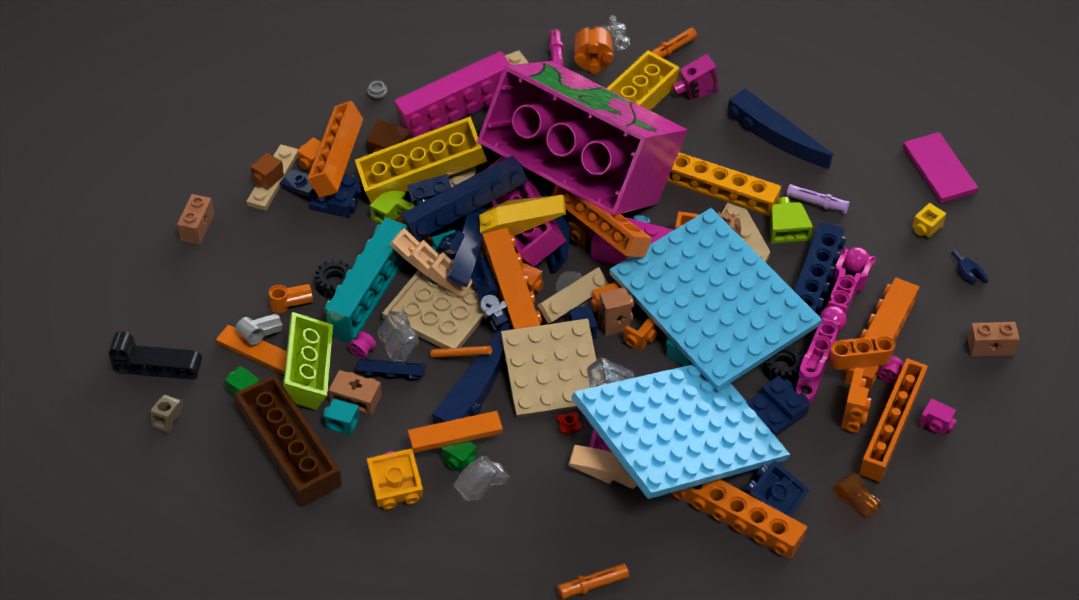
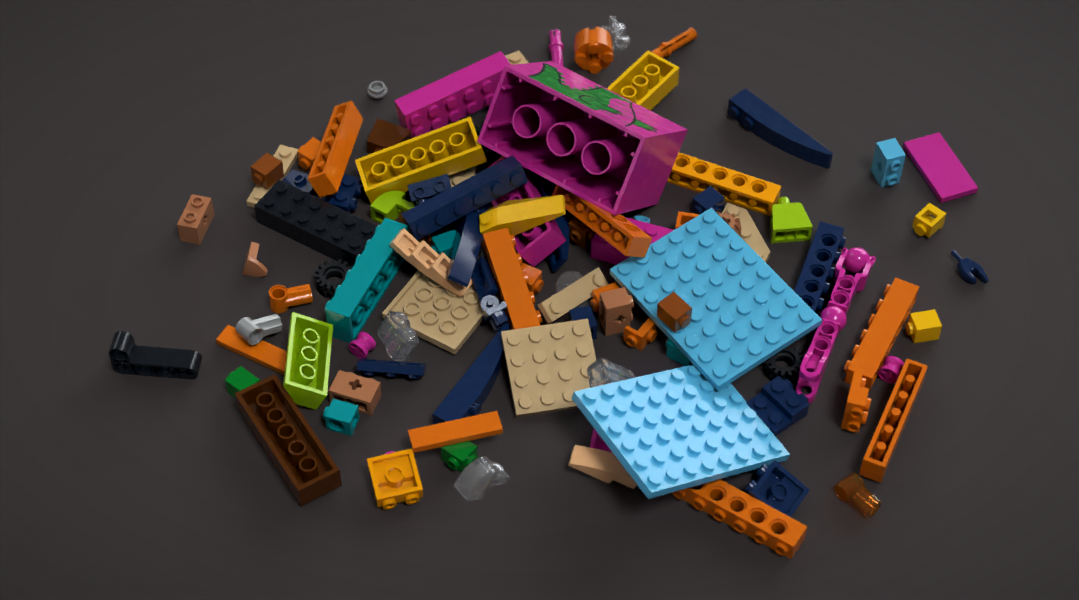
dark tan leg [150,395,183,433] -> none
orange bar [430,346,492,358] -> none
dark blue plate [436,231,465,256] -> none
red plate [557,412,582,434] -> none
orange pin [557,563,629,600] -> none
dark pink torso [672,54,719,100] -> none
lavender pin [786,184,850,214] -> none
orange beam [829,336,895,370] -> none
dark pink brick [919,399,957,435] -> none
nougat brick [967,322,1020,356] -> none
none -> nougat tile [242,242,268,277]
none -> black brick [254,180,377,268]
none -> dark orange brick [657,292,692,332]
none -> dark blue brick [691,186,725,215]
none -> medium azure brick [871,138,906,187]
none -> yellow brick [905,309,942,343]

